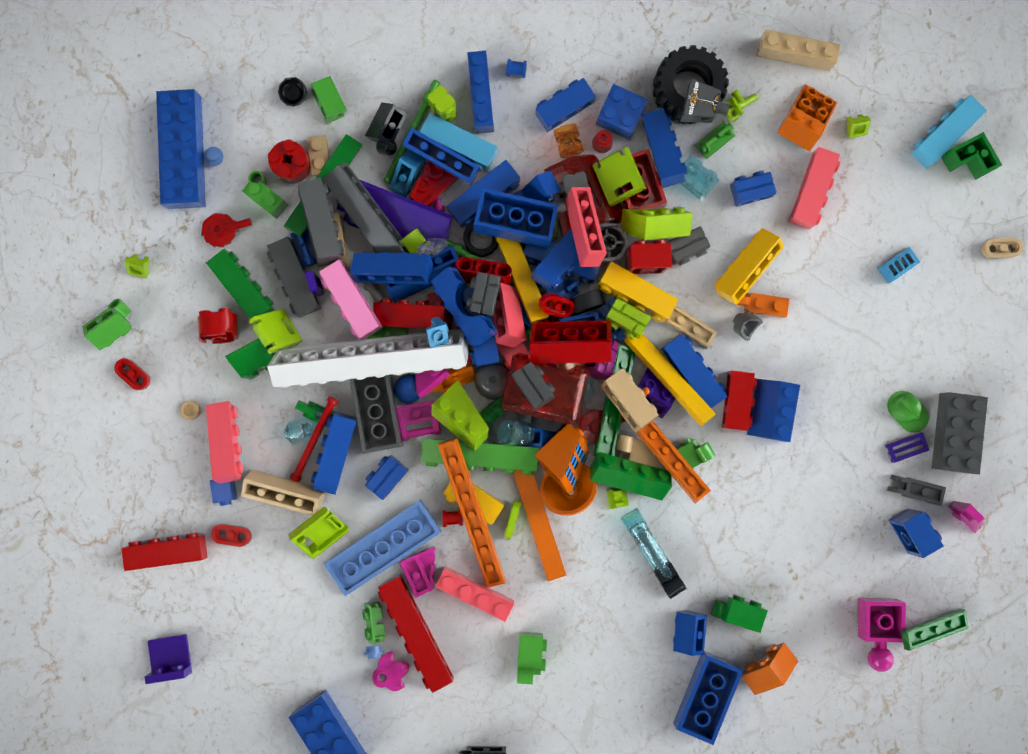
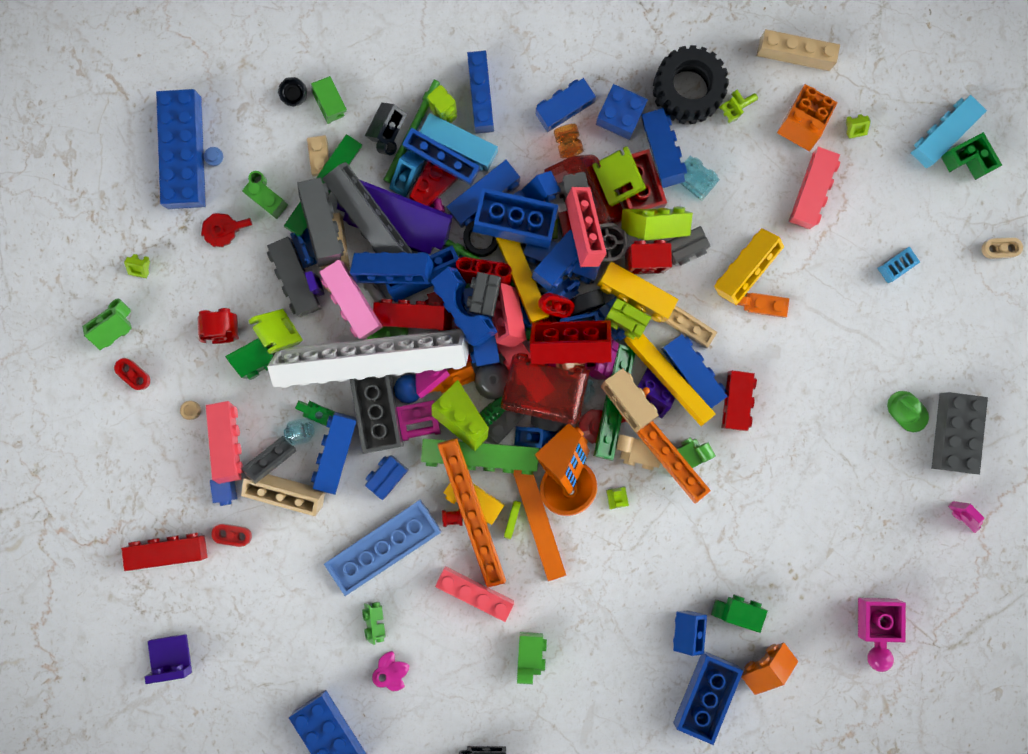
green brick [206,249,275,324] -> none
red brick [268,139,310,183] -> none
lime container [288,507,349,560] -> none
red bar [289,396,339,482] -> none
medium blue plate [364,646,383,659] -> none
red brick [377,574,454,693] -> none
dark pink wing [400,546,435,598] -> none
lime tile [401,229,428,253] -> none
clear tile [417,238,448,255] -> none
dark azure bracket [426,317,449,348] -> none
clear light blue wheel [497,419,534,447] -> none
blue bush [506,59,527,78] -> none
dark grey brick [512,362,556,411] -> none
green brick [590,452,672,501] -> none
red hat [592,130,613,153] -> none
clear light blue piece [620,508,687,599] -> none
dark grey torso [681,79,730,123] -> none
bright green hinge [695,121,736,159] -> none
blue brick [730,170,776,207] -> none
dark grey piece [733,311,763,341] -> none
blue slope [747,379,800,442] -> none
dark purple tile [885,432,930,463] -> none
dark grey hinge [887,475,946,506] -> none
blue brick [889,509,944,558] -> none
green tile [901,609,969,651] -> none
none -> dark grey hinge [241,436,296,484]

